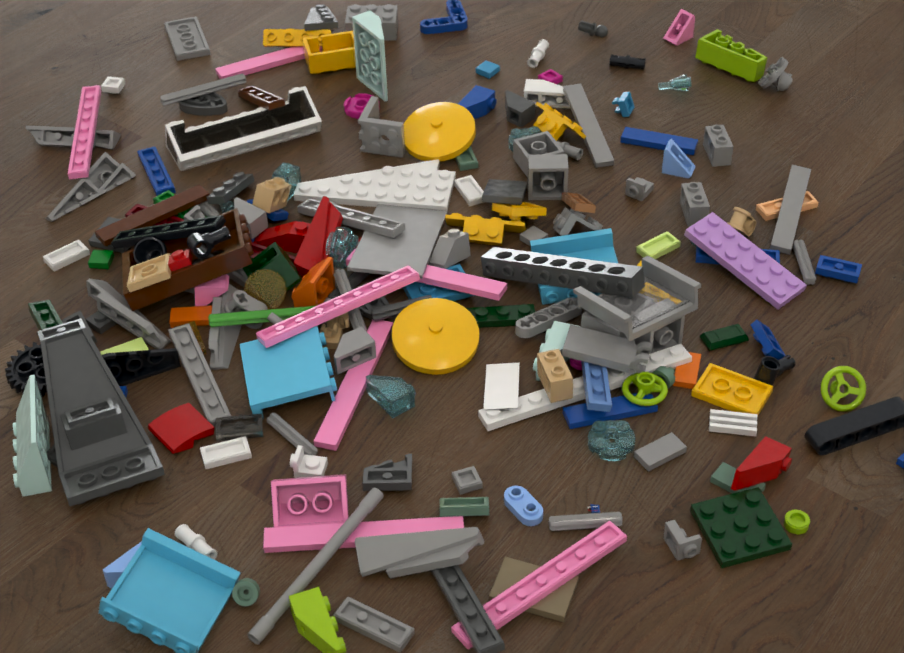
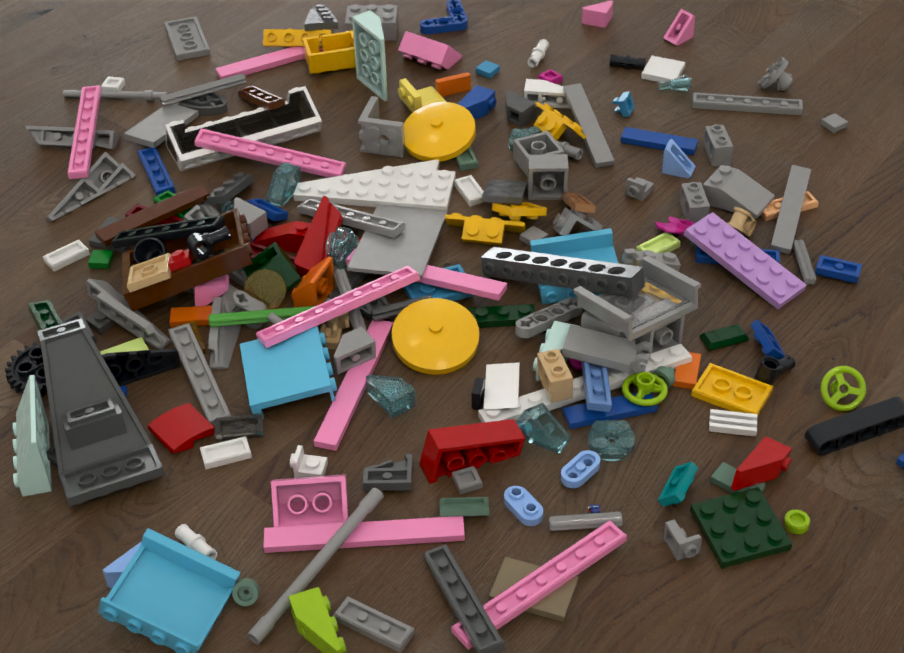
tan brick [252,177,291,213] -> none
light grey axle [267,413,318,456] -> none
dark pink tile [344,93,380,119] -> none
light grey wedge [355,527,484,578] -> none
light grey slope [429,229,471,269] -> none
dark grey axle [578,21,608,37] -> none
light grey tile [634,432,687,472] -> none
lime wedge [695,29,767,82] -> none
none -> light grey bar [63,90,167,101]
none -> light grey tile [124,104,199,148]
none -> bright pink tile [195,128,346,178]
none -> bright pink slope [398,31,462,70]
none -> light yellow bracket [398,78,446,113]
none -> red wedge [419,419,525,484]
none -> orange tile [435,72,471,97]
none -> black tile [471,377,485,410]
none -> clear light blue slope [516,403,571,454]
none -> light blue plate [561,450,600,488]
none -> bright pink slope [582,0,613,28]
none -> light grey hinge [621,249,681,271]
none -> white tile [641,56,685,85]
none -> dark pink plate [655,216,694,236]
none -> teal plate [658,461,698,507]
none -> light grey tile [692,93,803,115]
none -> light grey slope [703,165,775,219]
none -> light grey tile [821,113,848,133]

